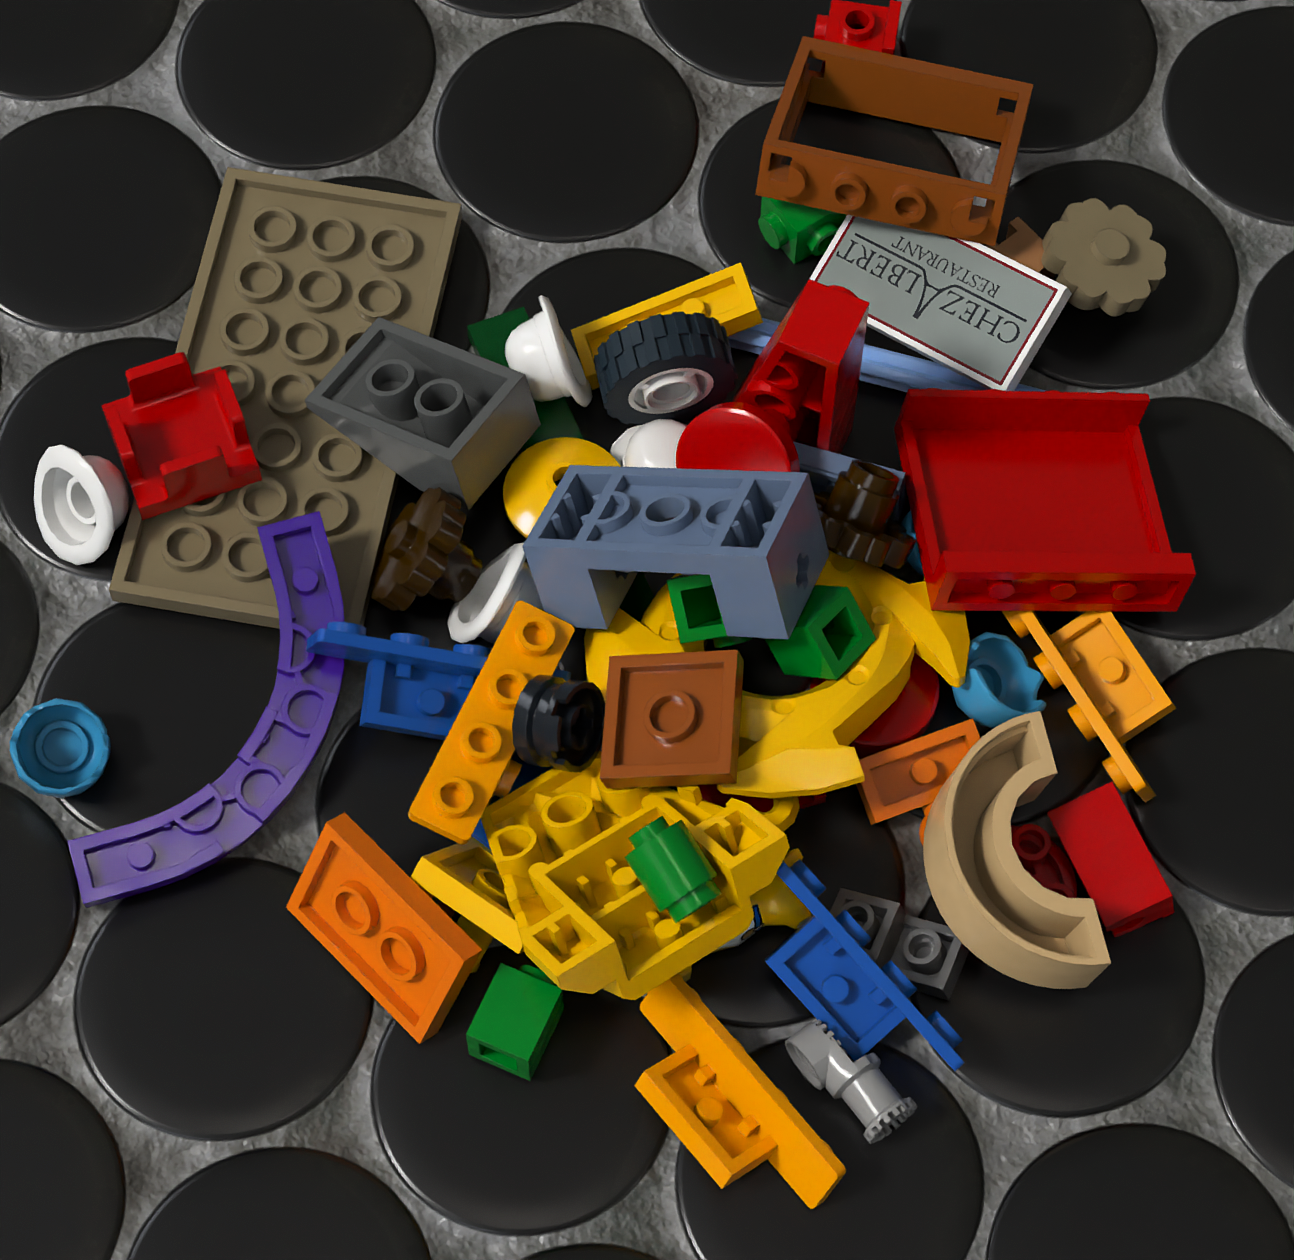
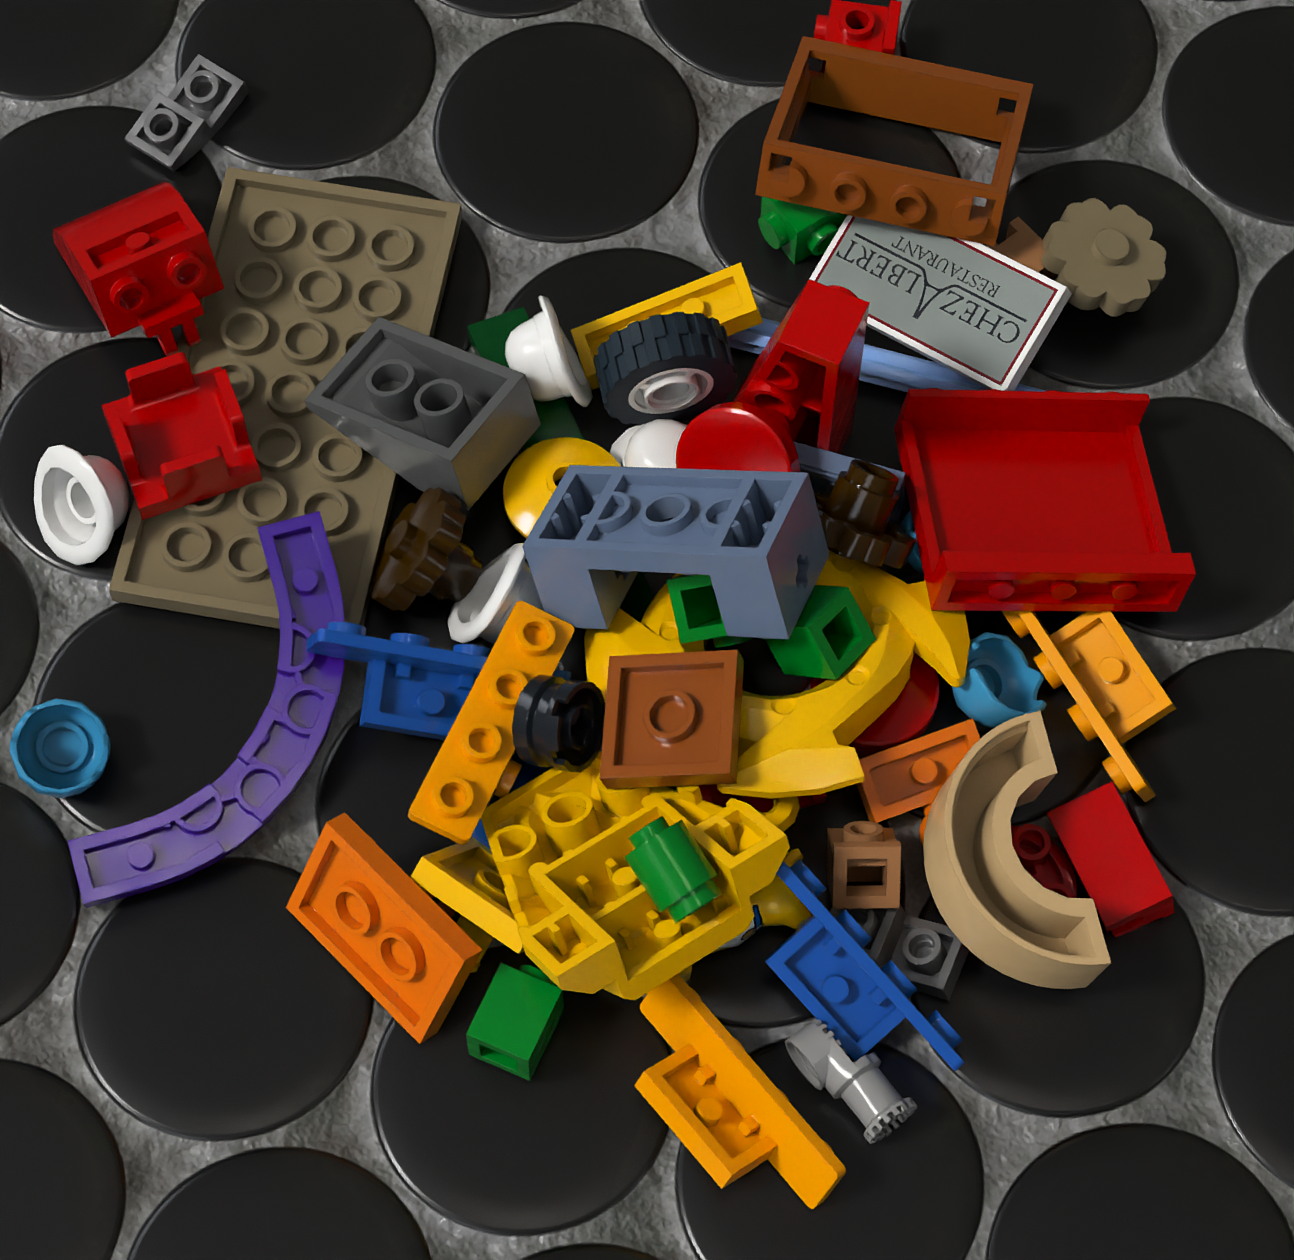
none -> red piece [53,181,225,356]
none -> flat silver slope [124,54,250,172]
none -> medium nougat brick [827,821,901,909]

